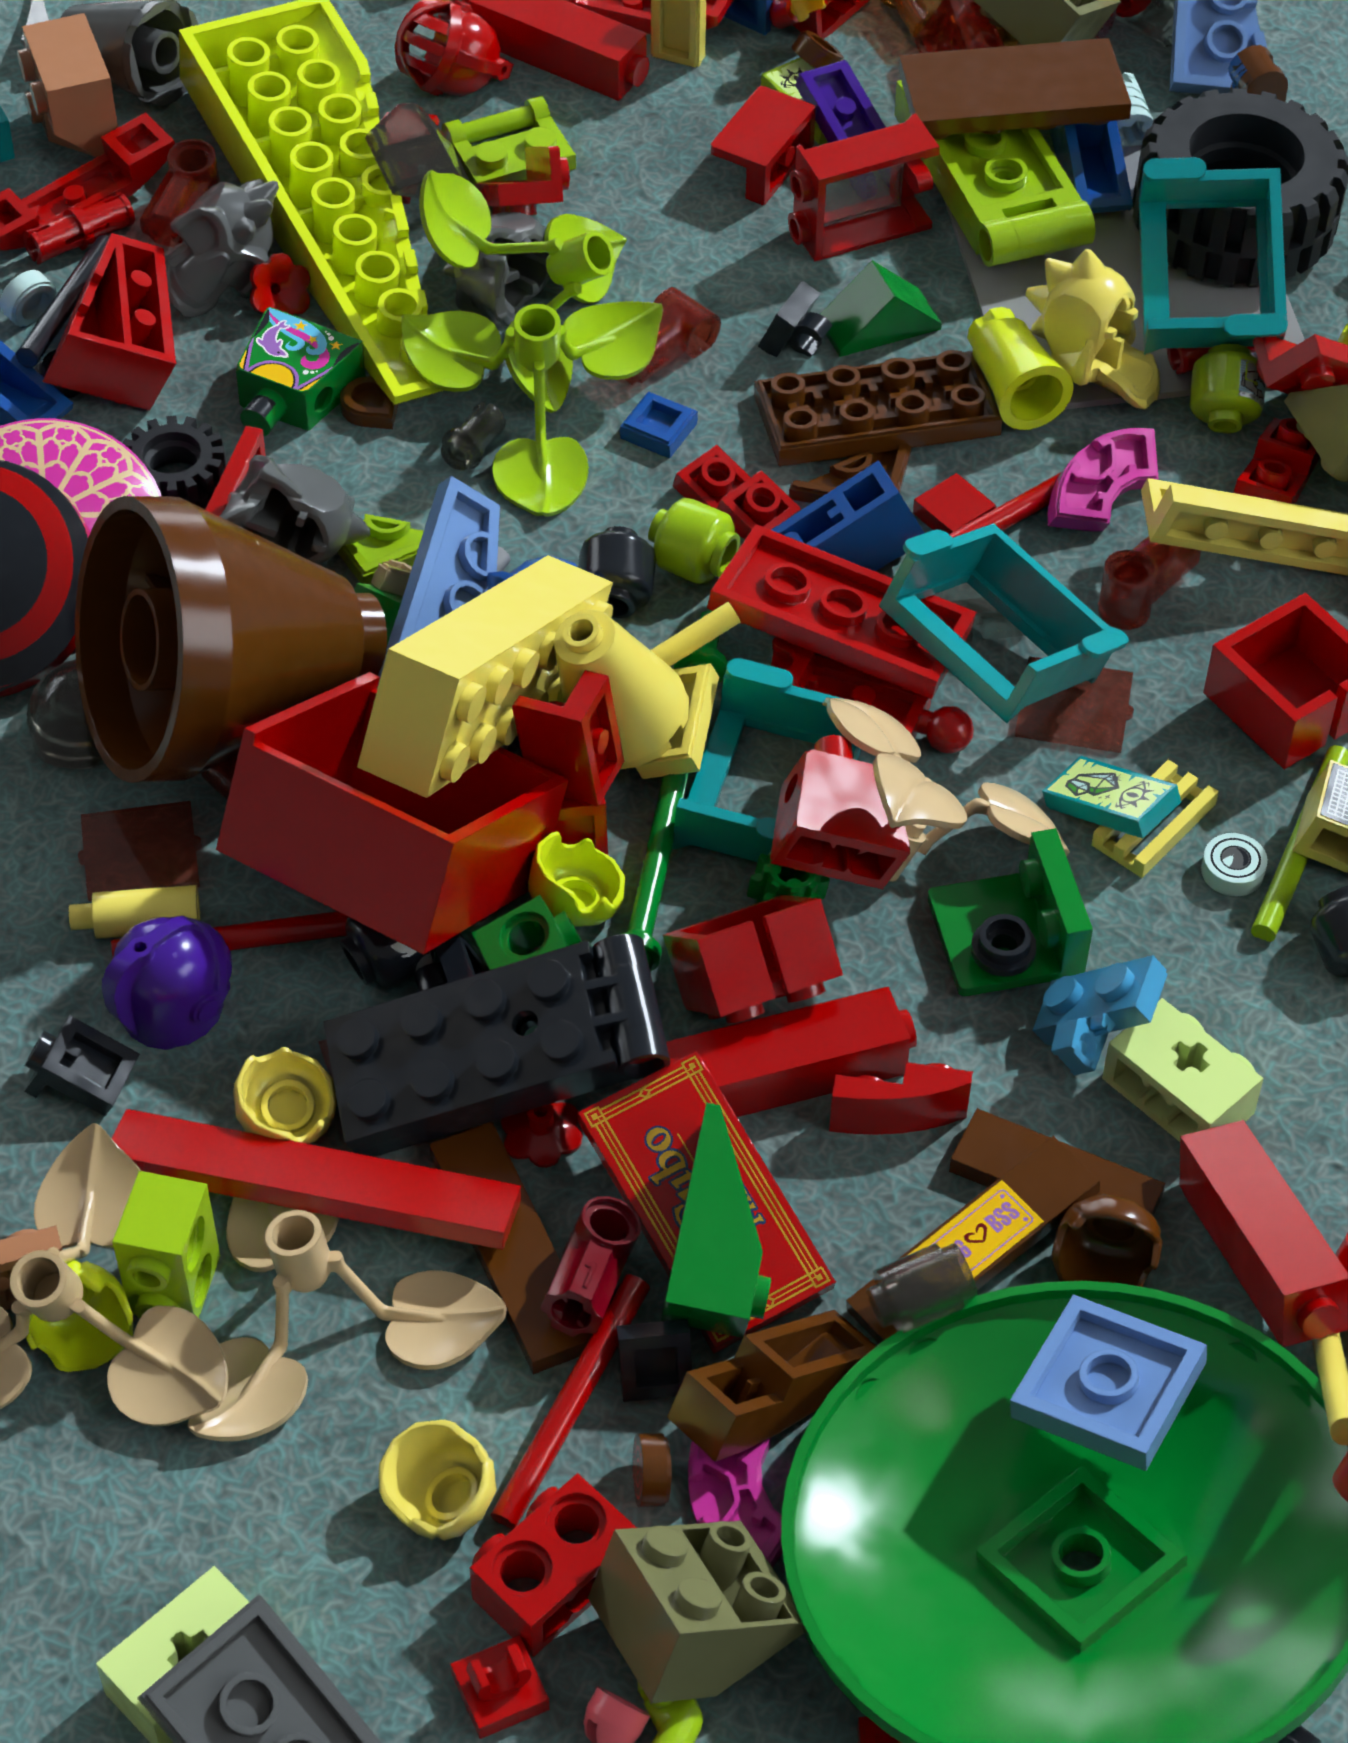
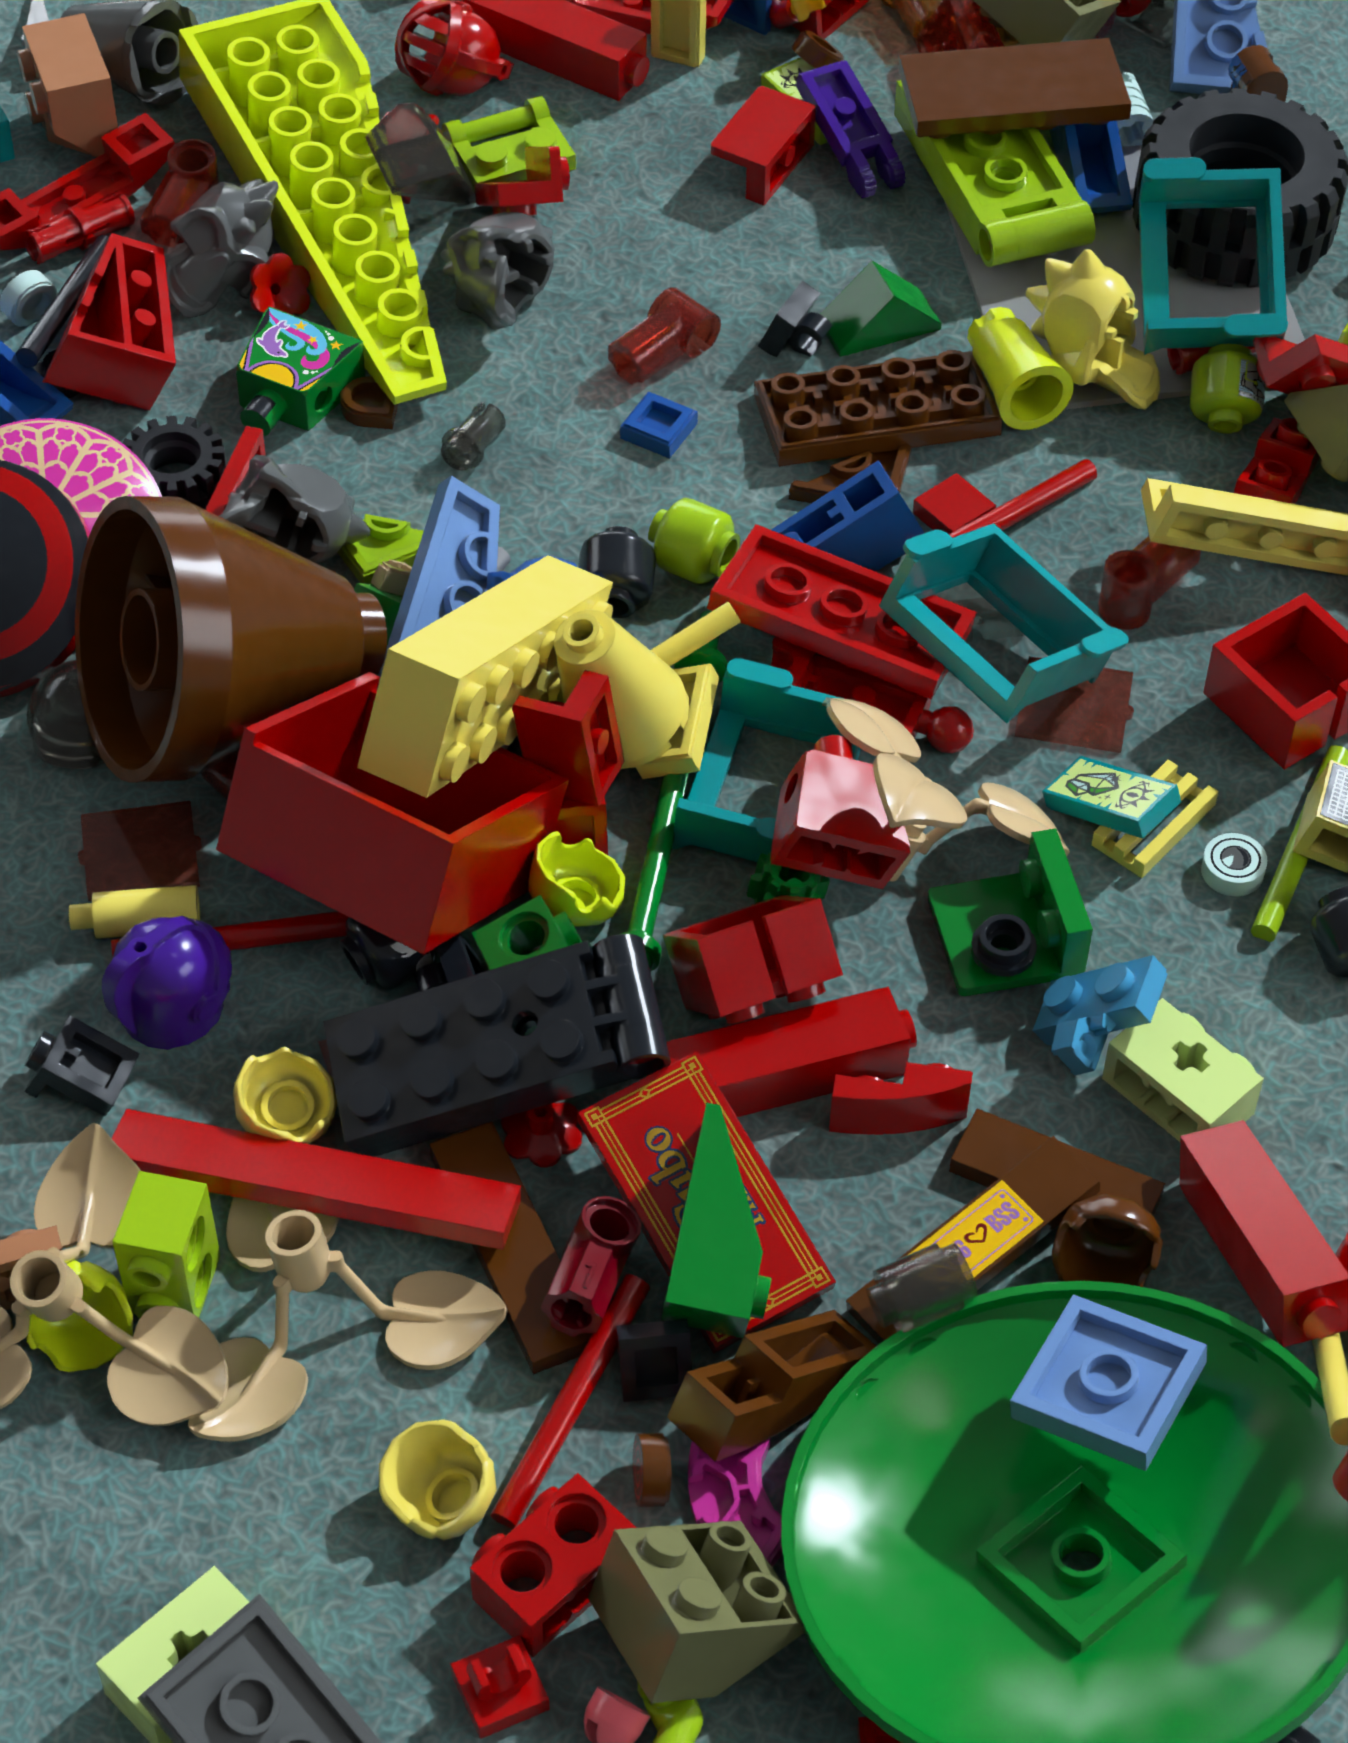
lime plant [401,301,663,517] -> none
lime plant [419,170,627,414] -> none
red slope [672,445,801,539] -> none
red window [788,113,940,262] -> none
dark pink tile [1048,428,1159,531] -> none

